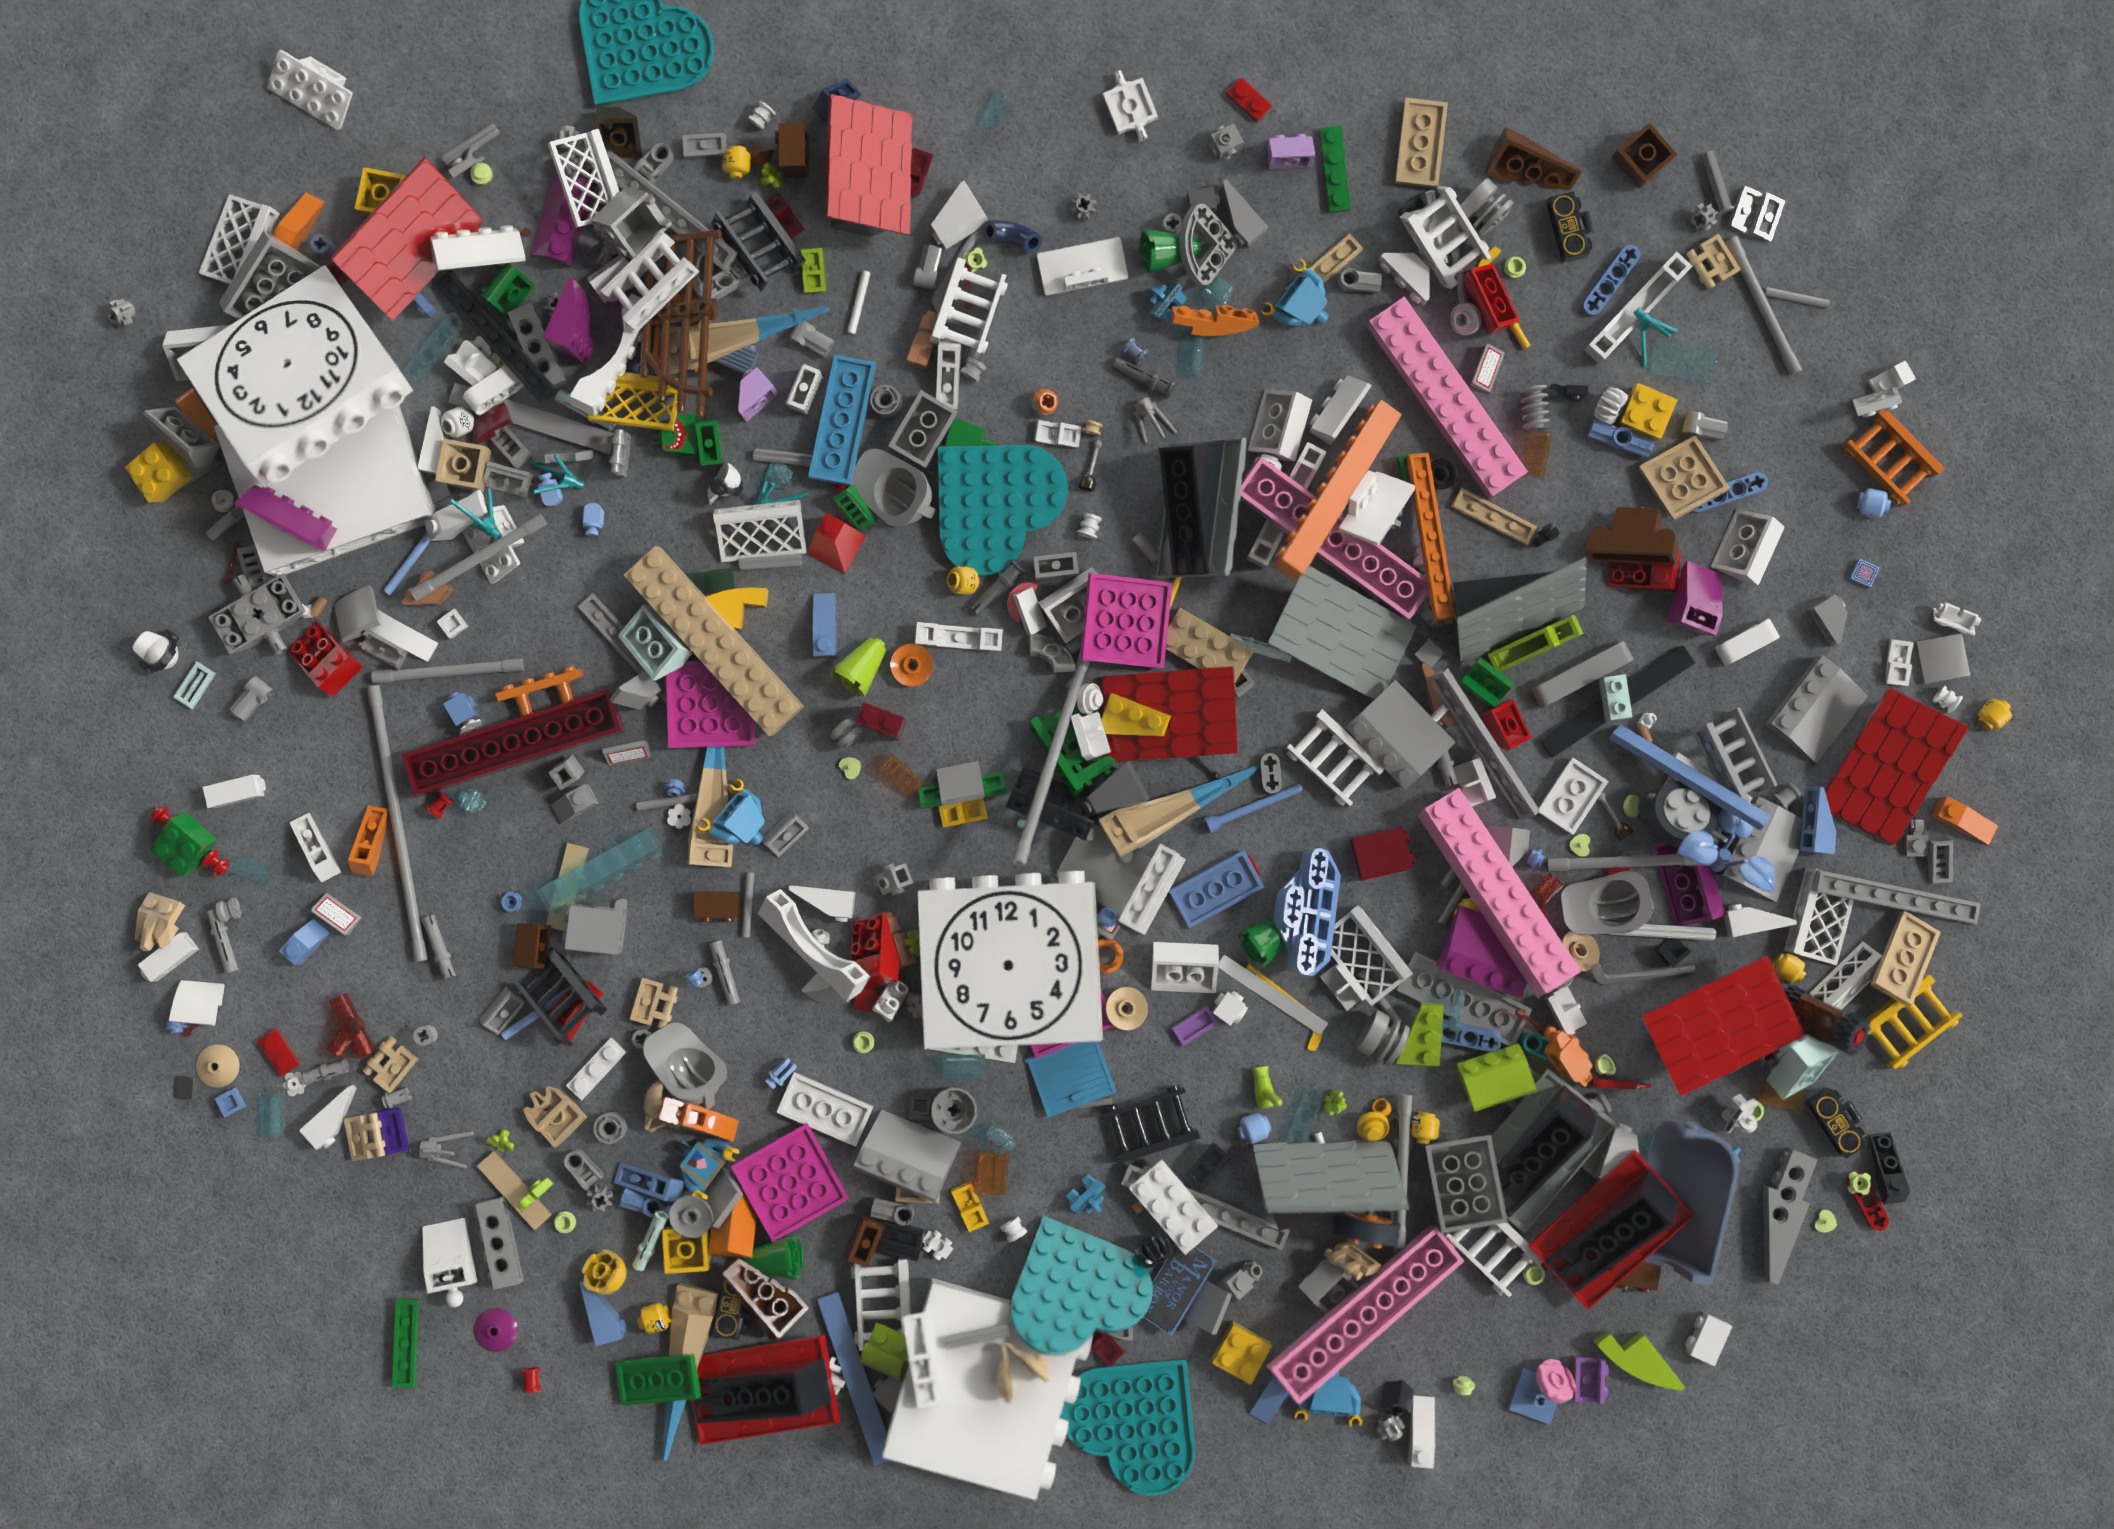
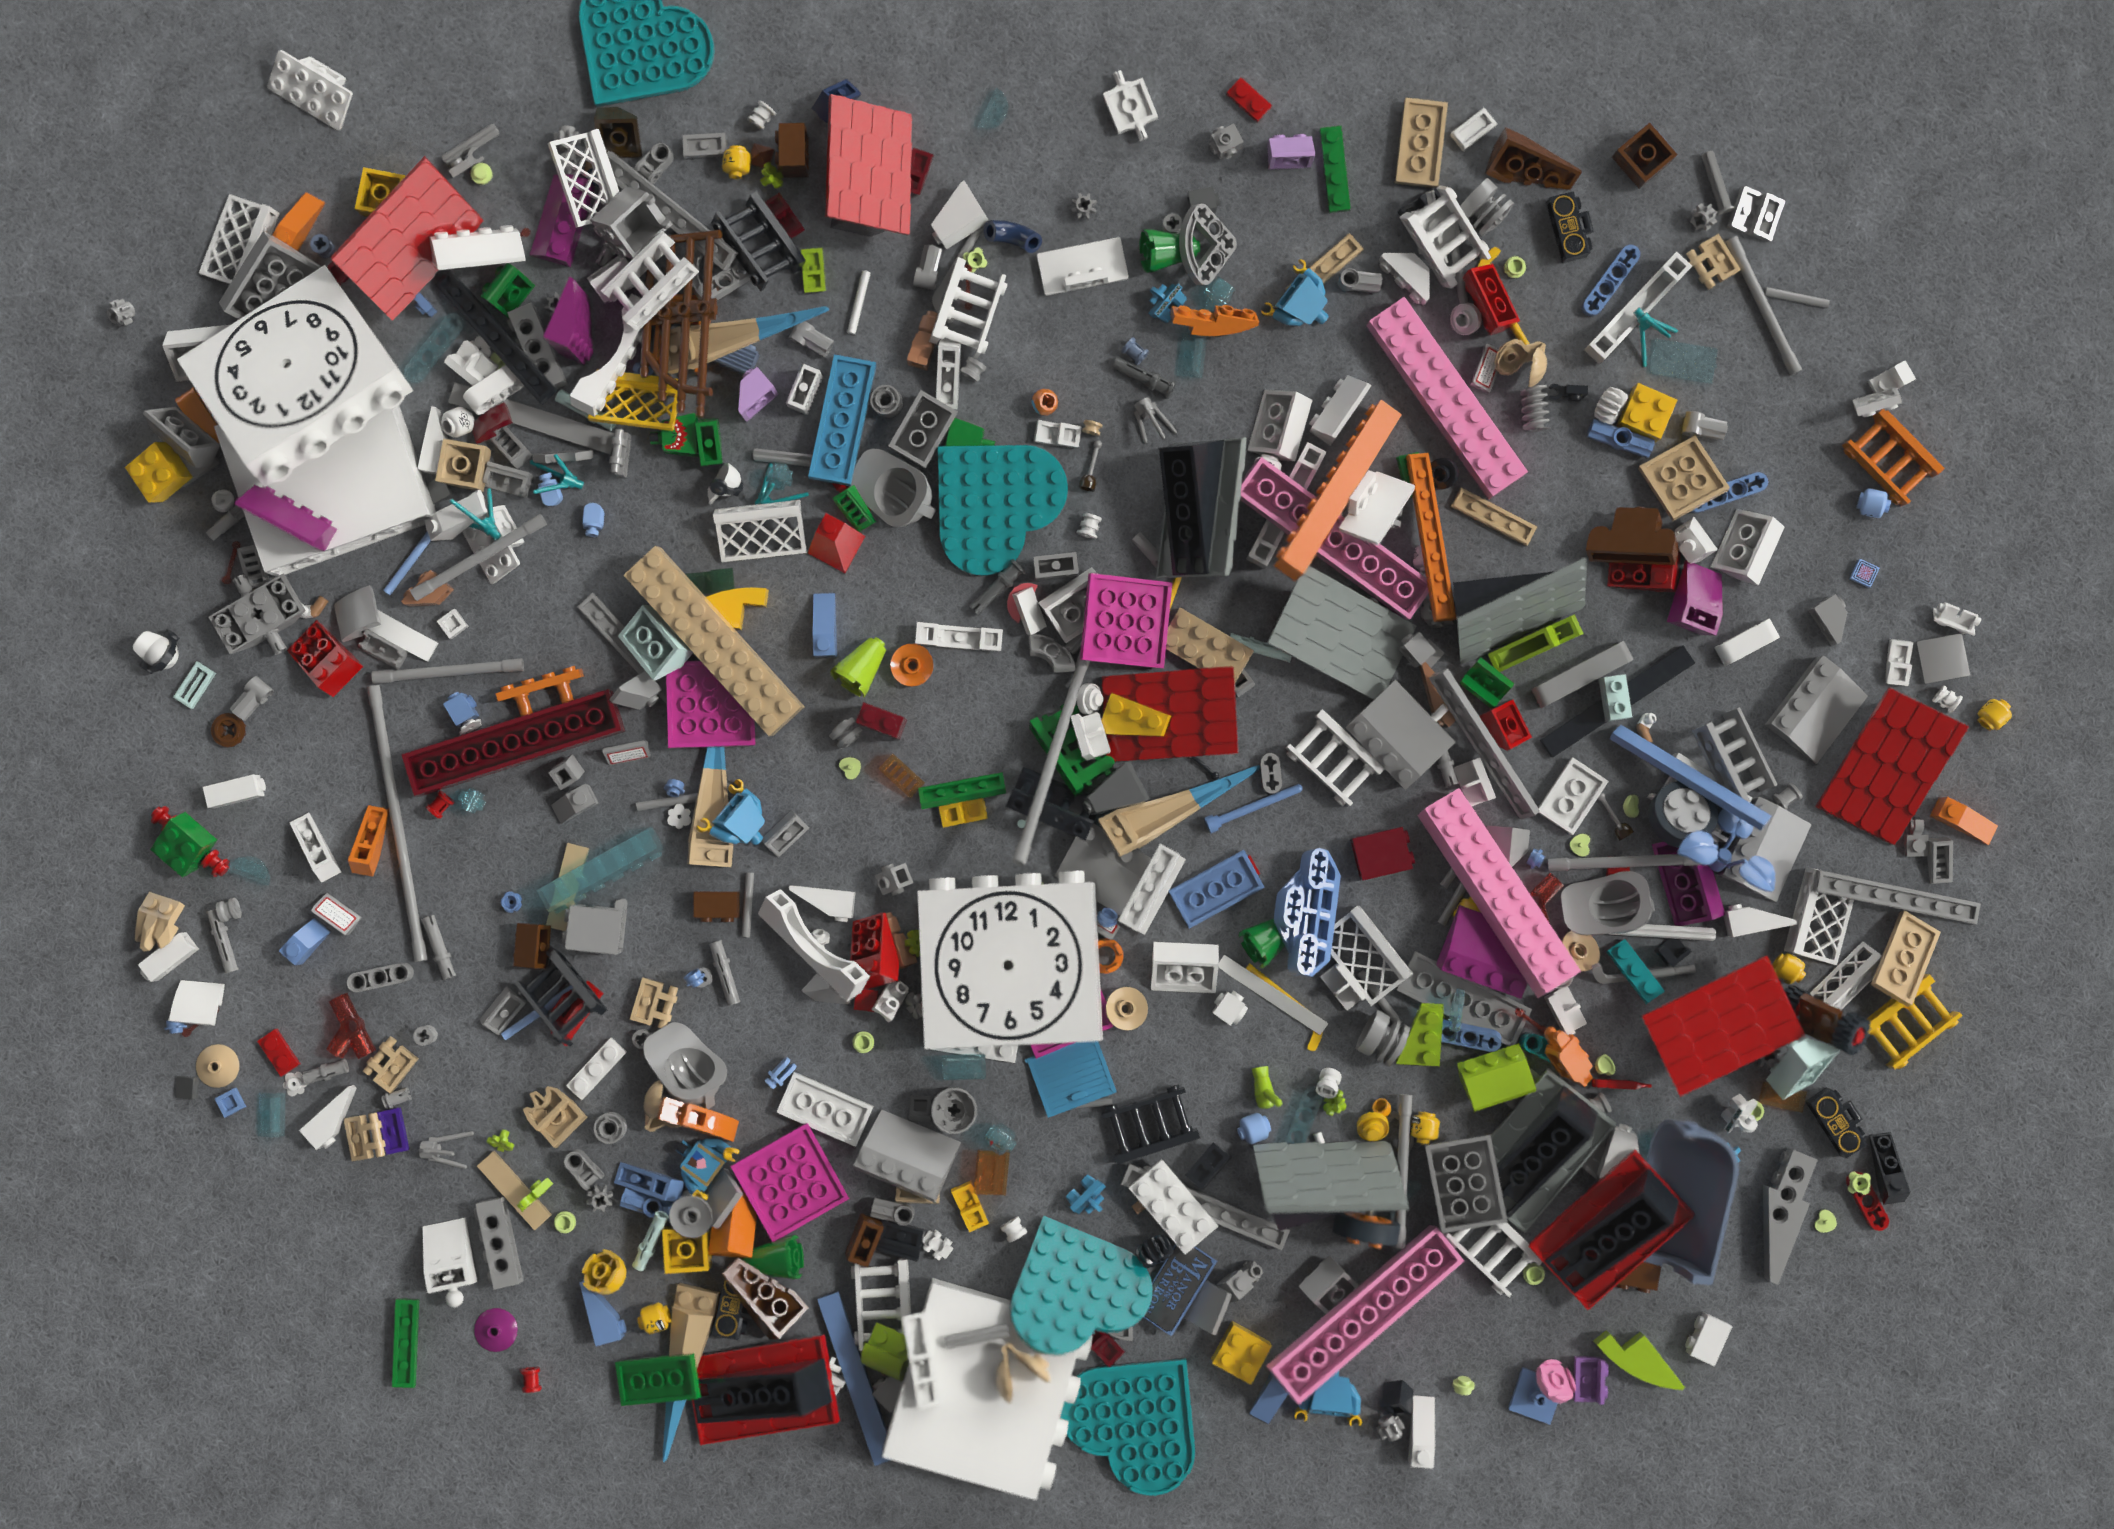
light grey axle [738,554,802,570] -> none
light grey tile [936,761,985,806] -> none
yellow head [947,566,979,595] -> none
medium lavender tile [1171,1005,1219,1047] -> none
light grey slope [1222,179,1268,248] -> none
tan plate [1324,1242,1381,1280] -> none
clear orange slope [1524,430,1552,477] -> none
black plate [1534,523,1561,547] -> none
medium blue slope [1799,787,1836,854] -> none
none -> reddish brown gear [211,713,246,747]
none -> light grey beam [347,963,414,992]
none -> white wheel [1316,1068,1342,1098]
none -> light grey brick [1398,632,1436,668]
none -> white tile [1450,108,1497,151]
none -> tan animal [1494,339,1547,387]
none -> teal plate [1606,939,1665,1005]
none -> white torso [1674,517,1718,564]

